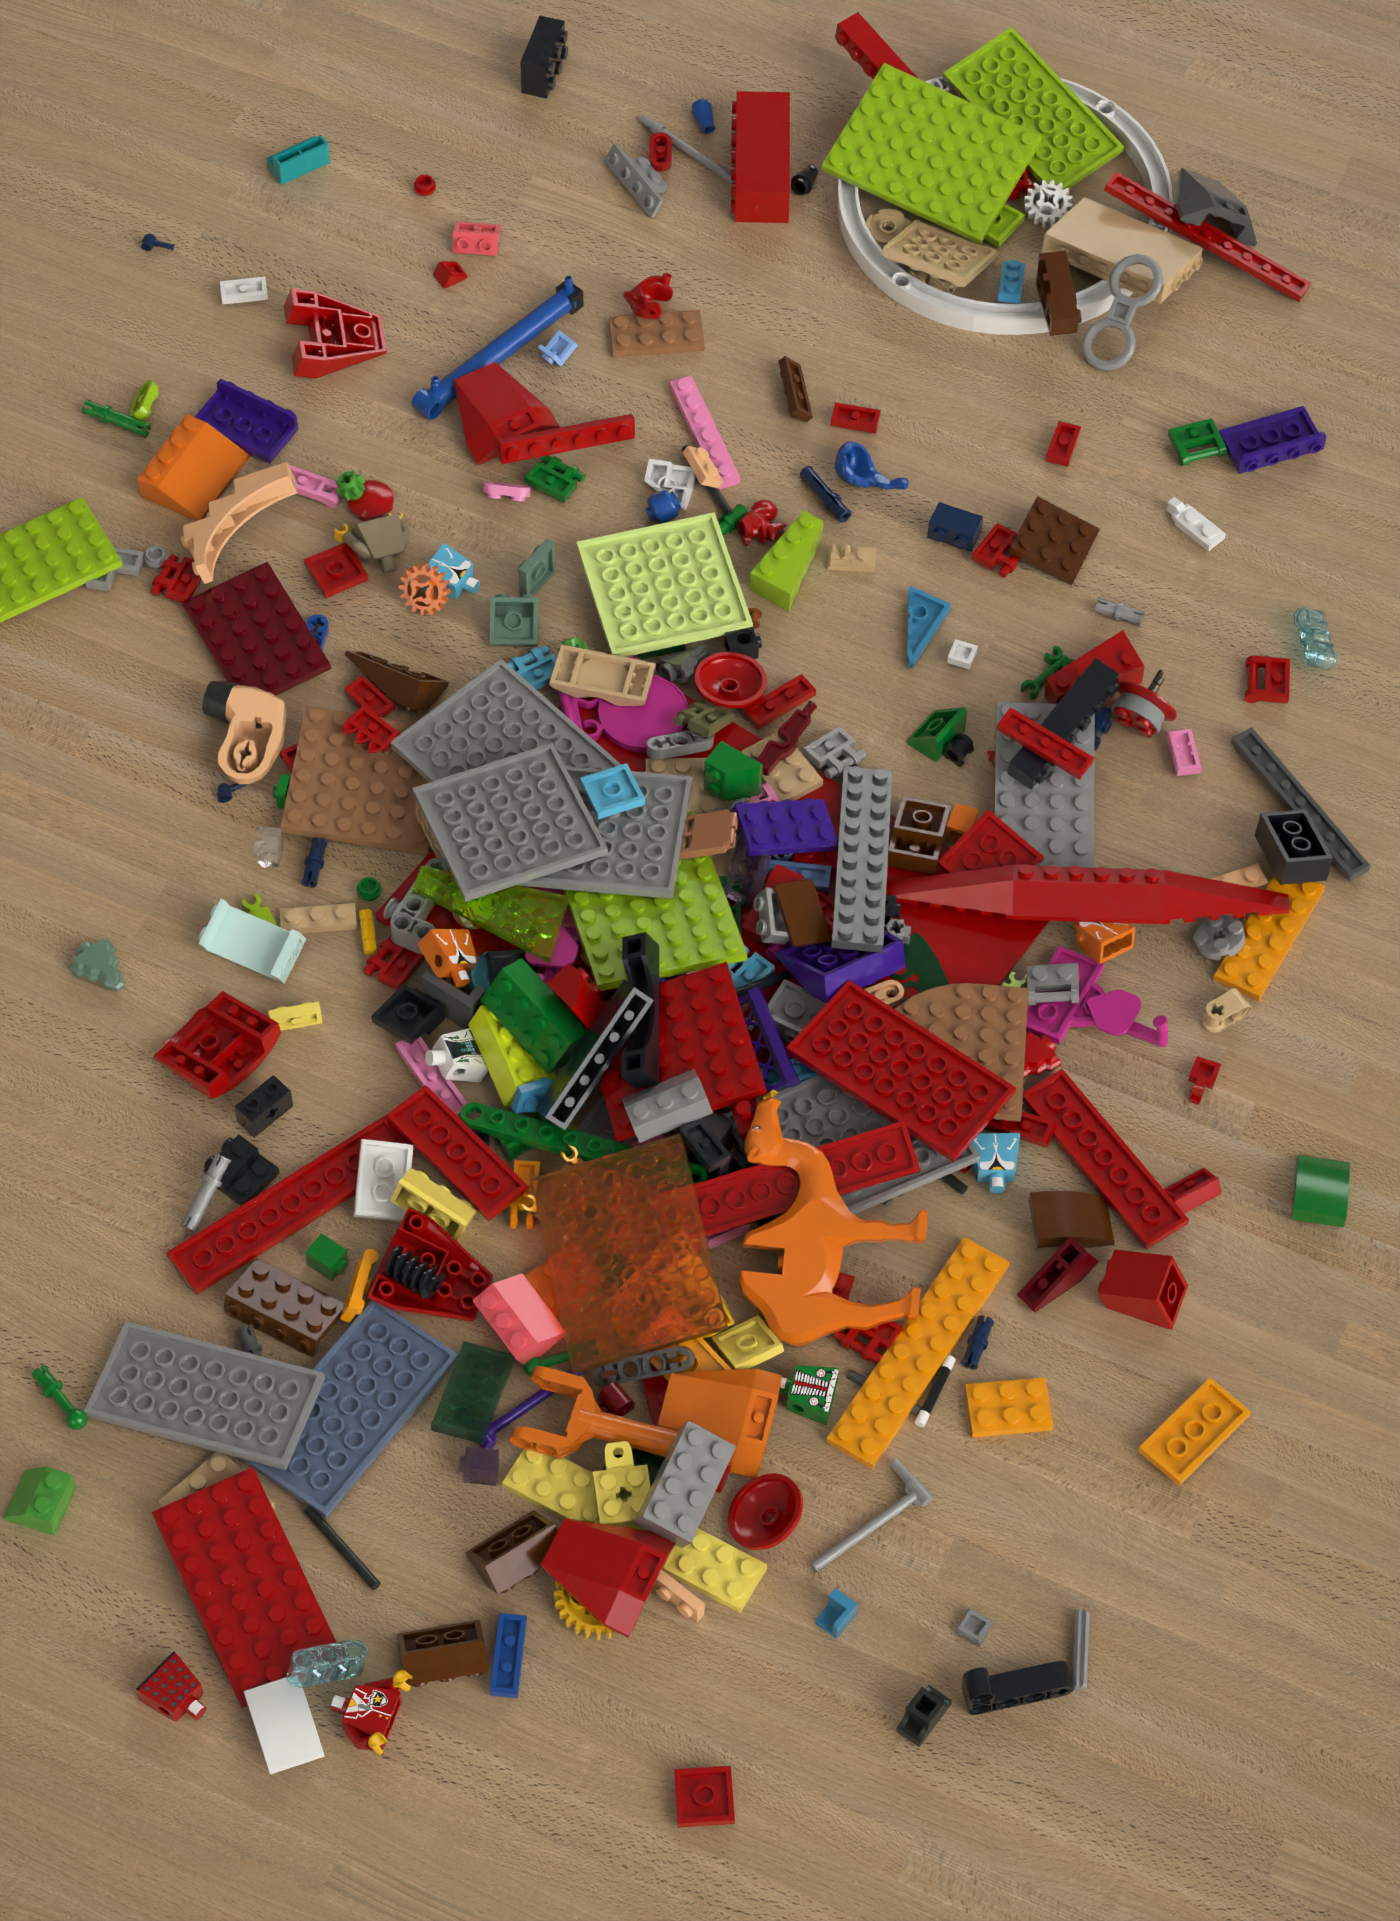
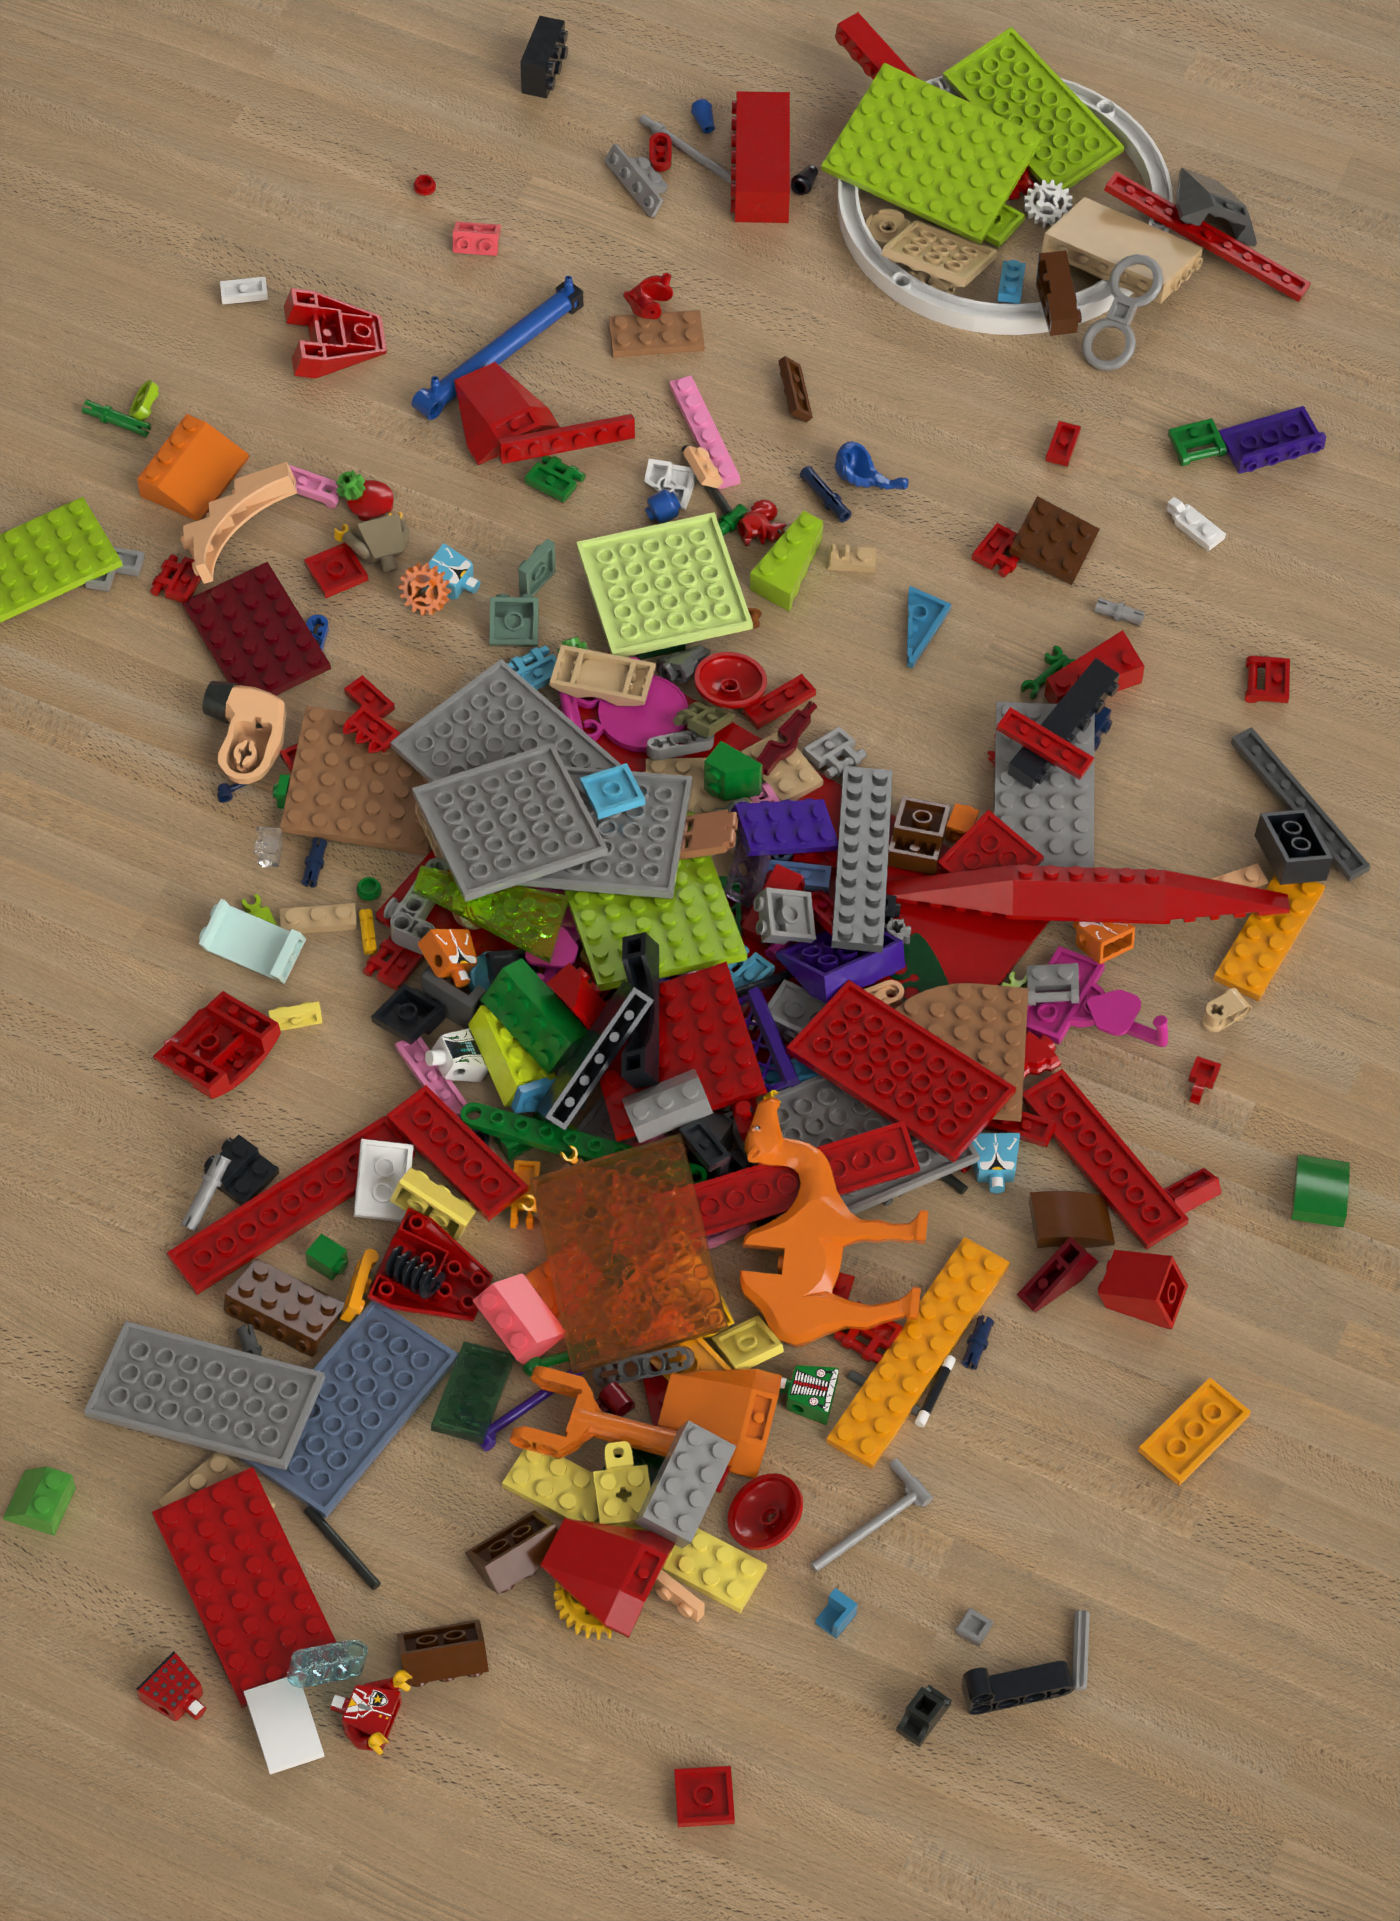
green pin [32,1365,88,1430] -> none
sand green rock [68,939,124,992] -> none
dark blue hand [141,233,174,251] -> none
light grey plate [144,546,168,568] -> none
dark purple bracket [195,379,298,464] -> none
black brick [234,1075,293,1138] -> none
teal piece [267,135,330,185] -> none
reddish brown wedge [345,651,449,713] -> none
red slope [433,261,468,288] -> none
brick [458,1446,500,1486] -> none
bright pink plate [483,482,531,501] -> none
blue plate [490,1613,527,1698] -> none
light blue bracket [538,330,578,367] -> none
black brick [724,627,762,659] -> none
reddish brown piece [773,879,832,948] -> none
red plate [830,402,881,433] -> none
green slope [906,707,967,762] -> none
dark blue brick [927,502,983,552] -> none
black brick [943,734,974,767] -> none
white plate [947,639,978,670] -> none
light orange plate [965,1377,1053,1437] -> none
piece [1111,669,1177,738] -> none
bright pink plate [1166,729,1202,776] -> none
light grey plate [1193,915,1245,960] -> none
clear light blue piece [1294,606,1337,670] -> none

